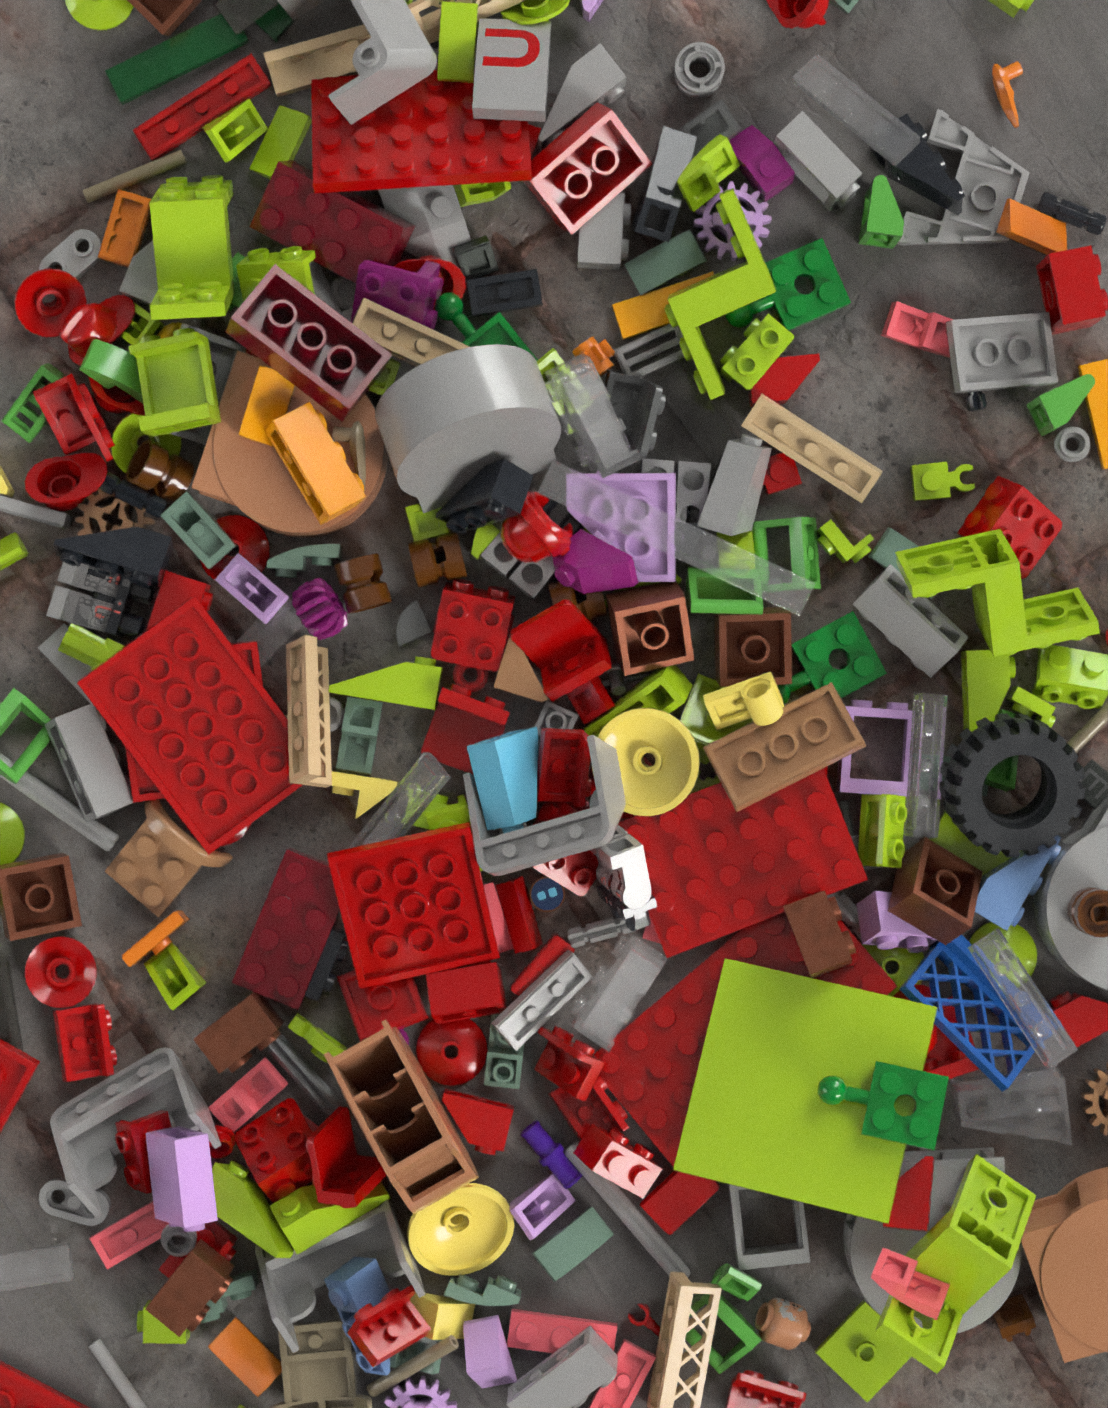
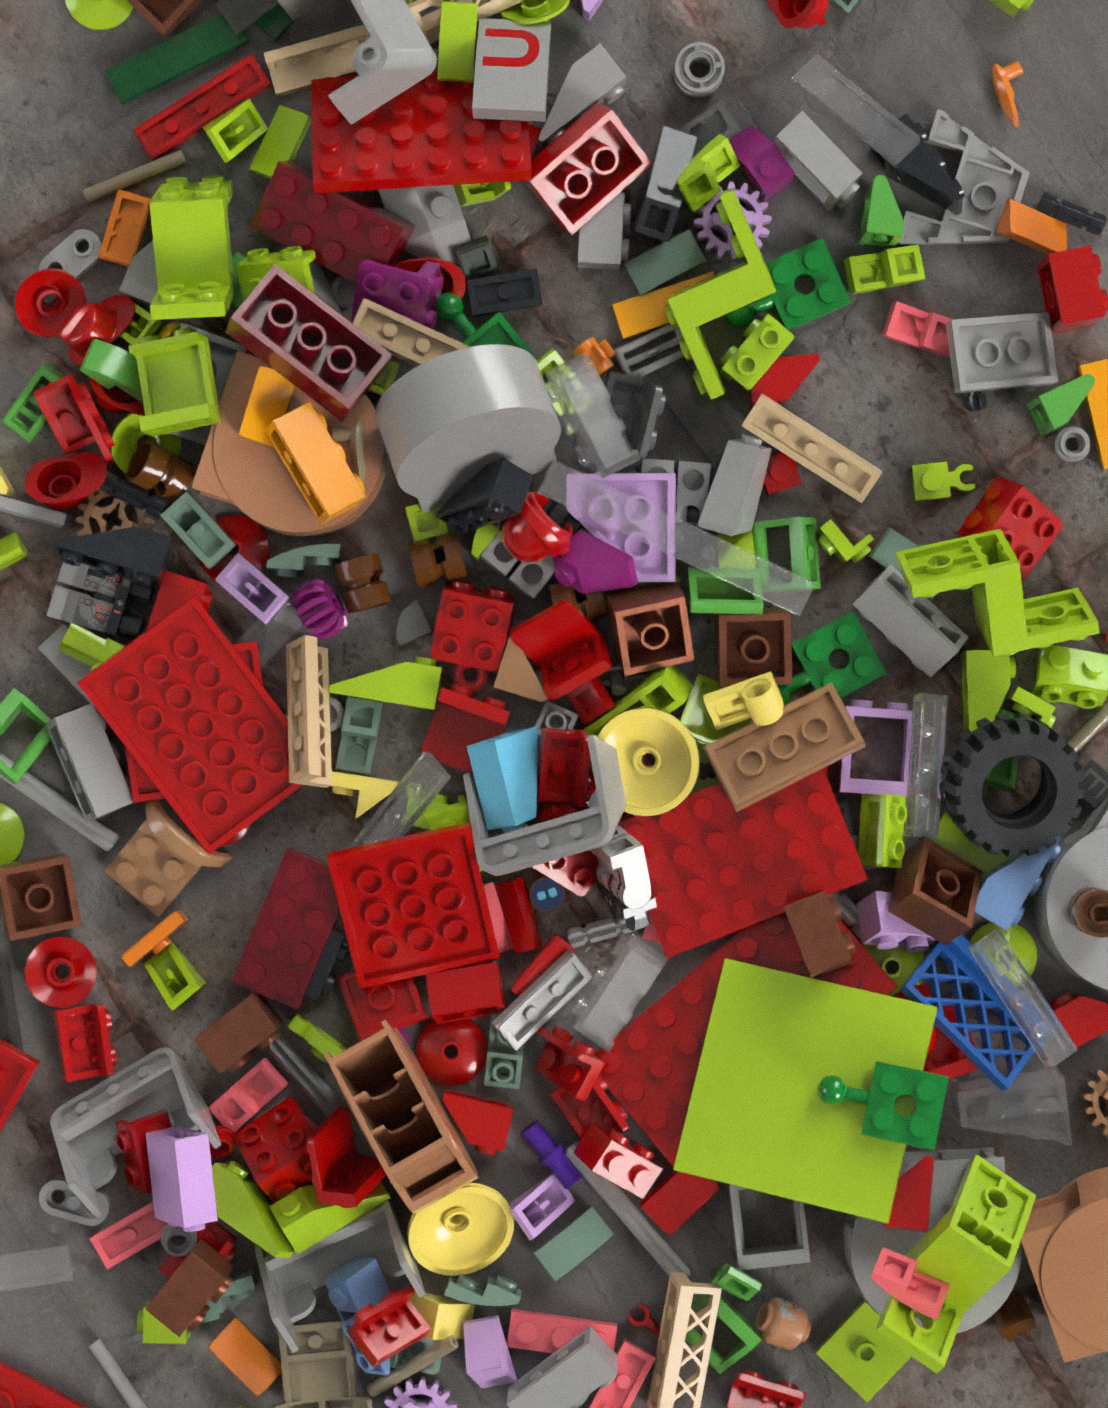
none -> lime slope [843,244,926,295]

